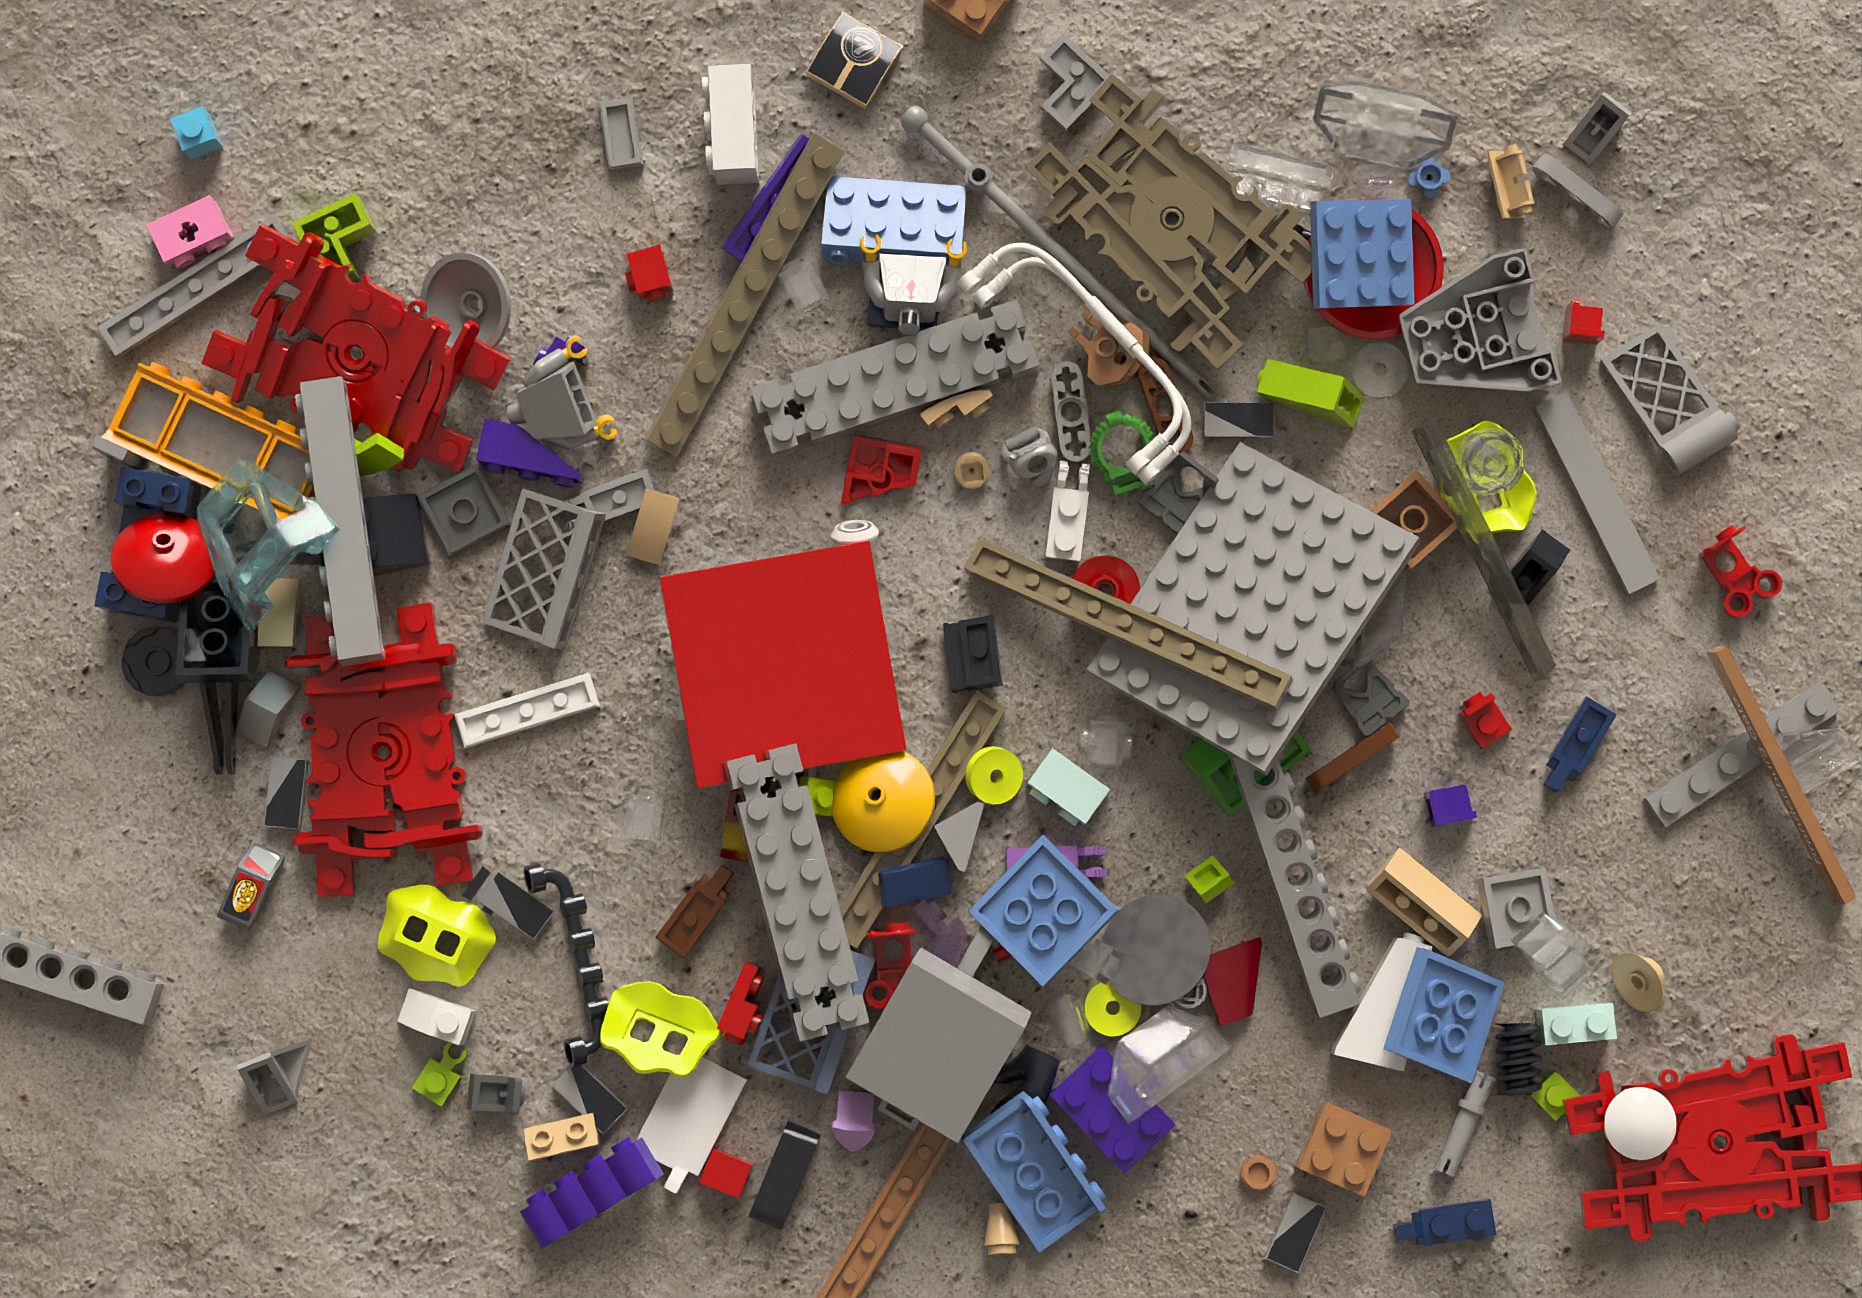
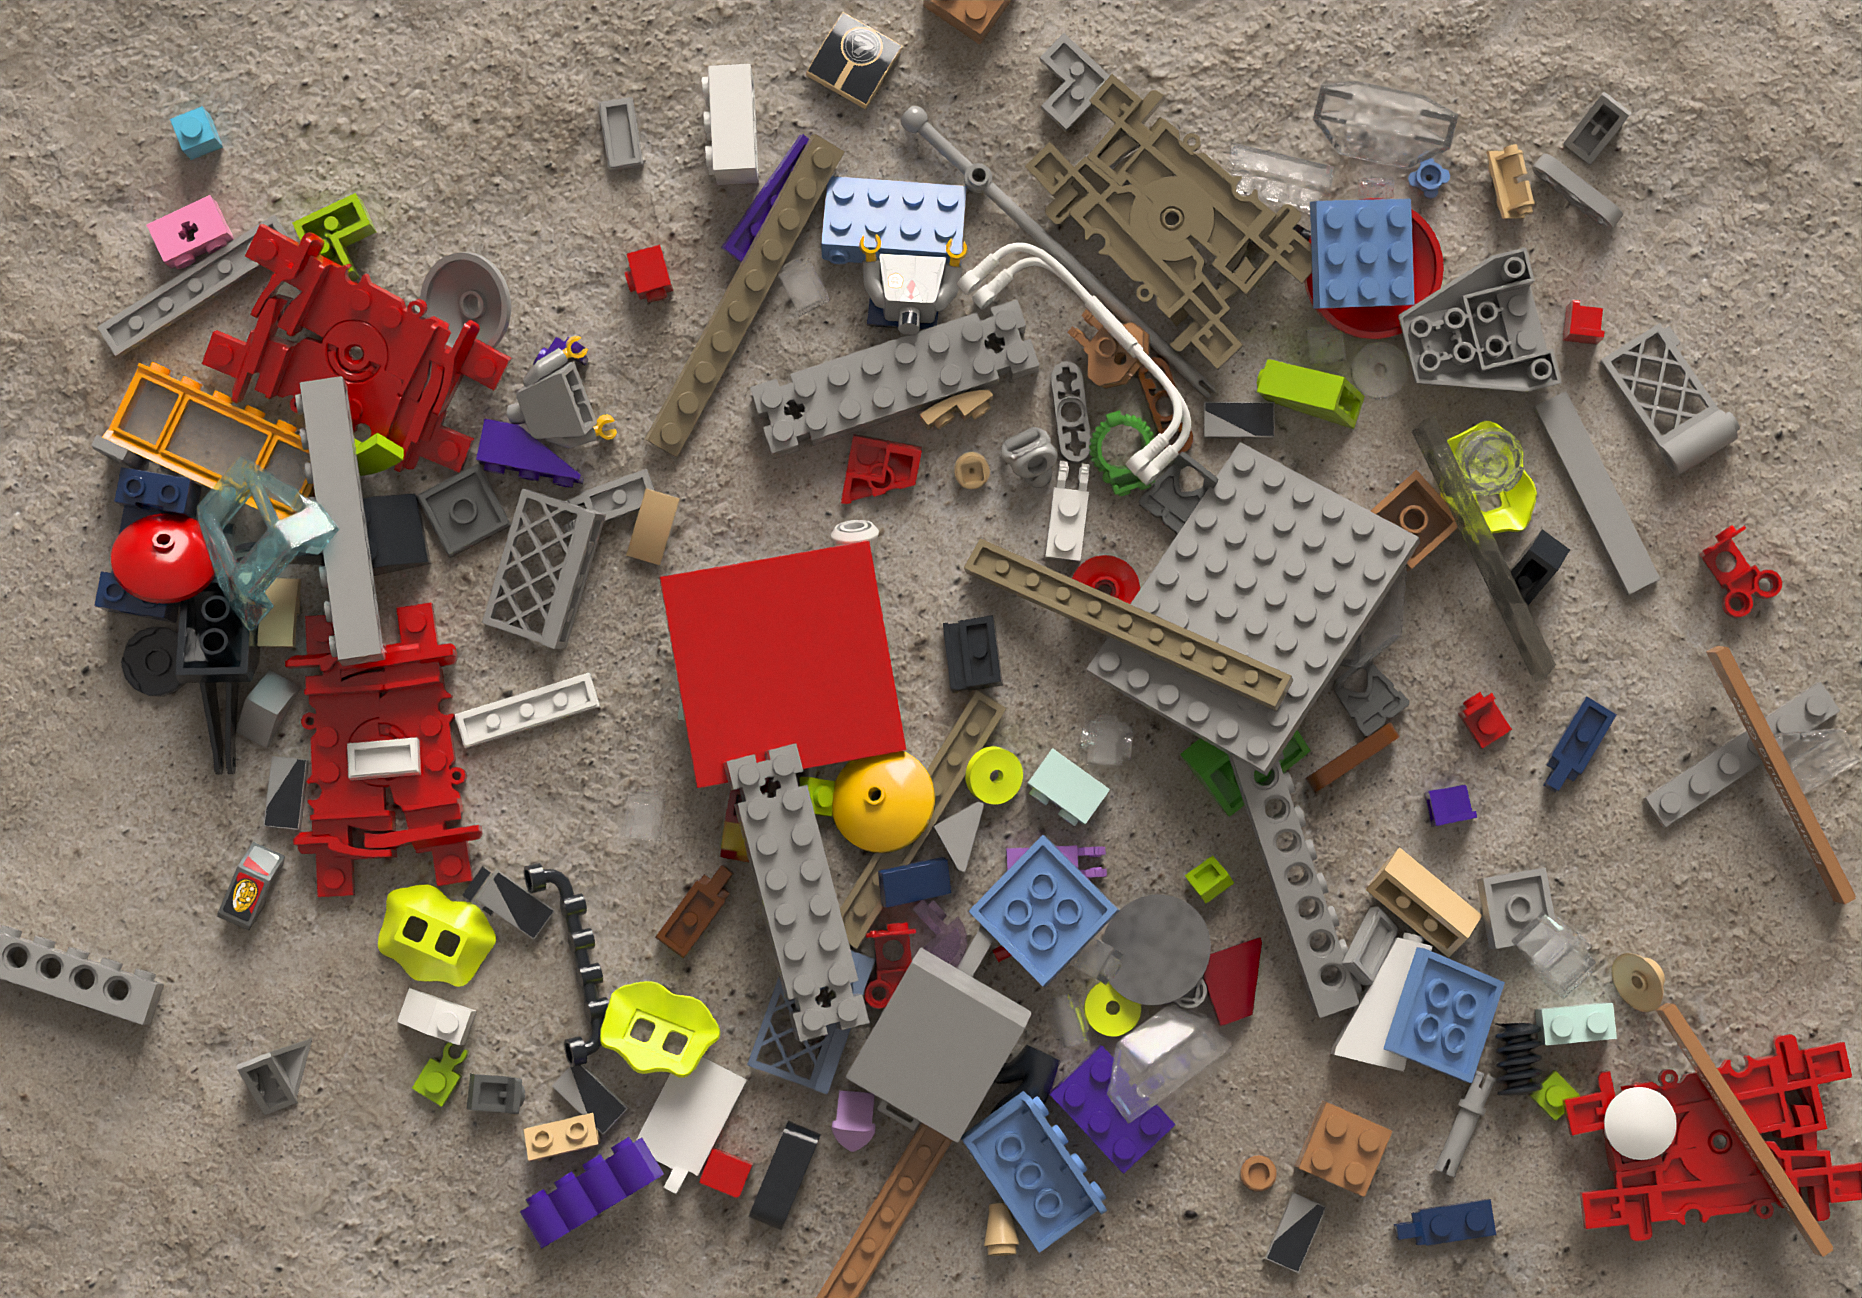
red plate [717,962,765,1046] -> none
none -> white tile [347,738,421,781]
none -> light grey tile [1342,907,1399,985]
none -> medium nougat tile [1656,1003,1834,1257]

